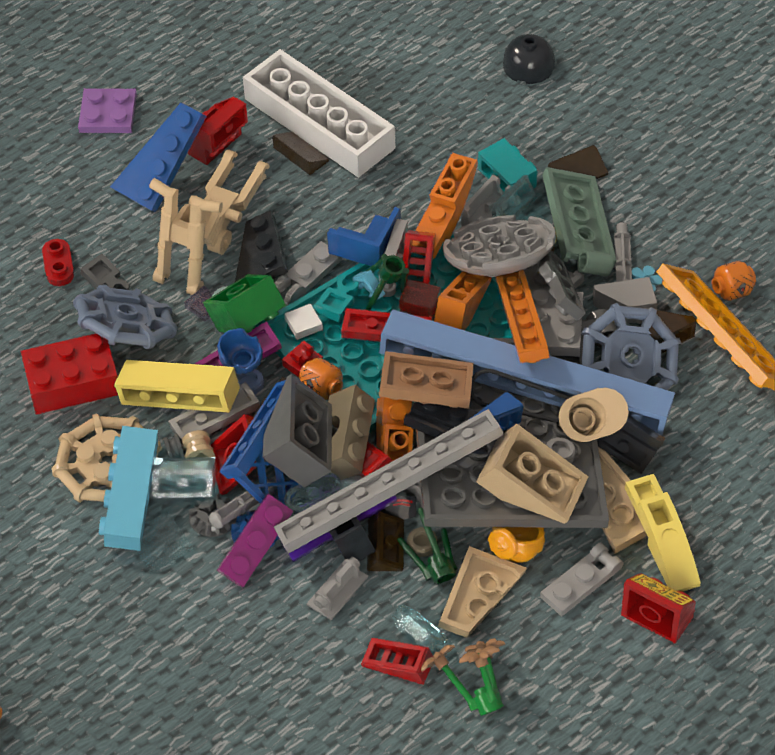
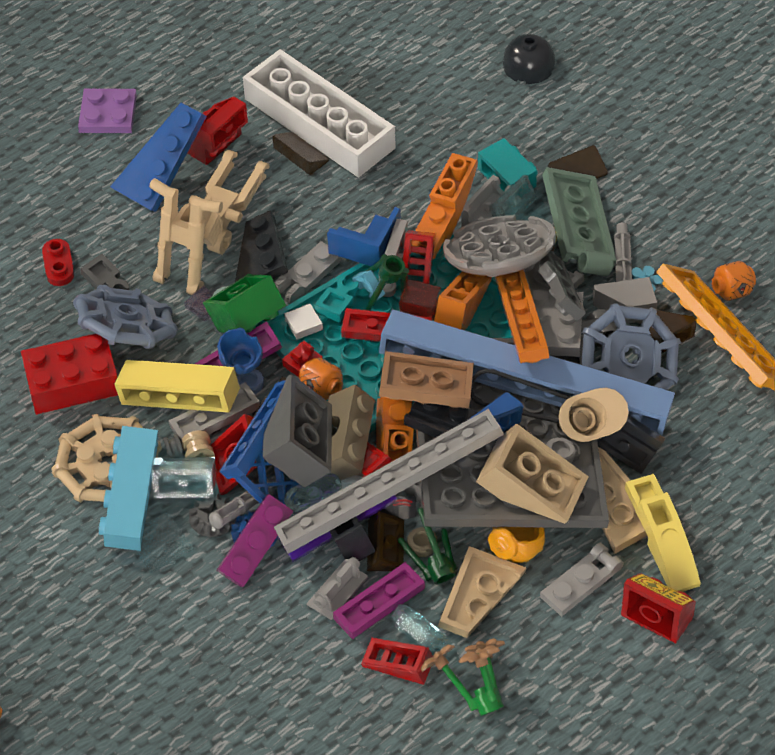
none -> magenta plate [333,562,425,640]

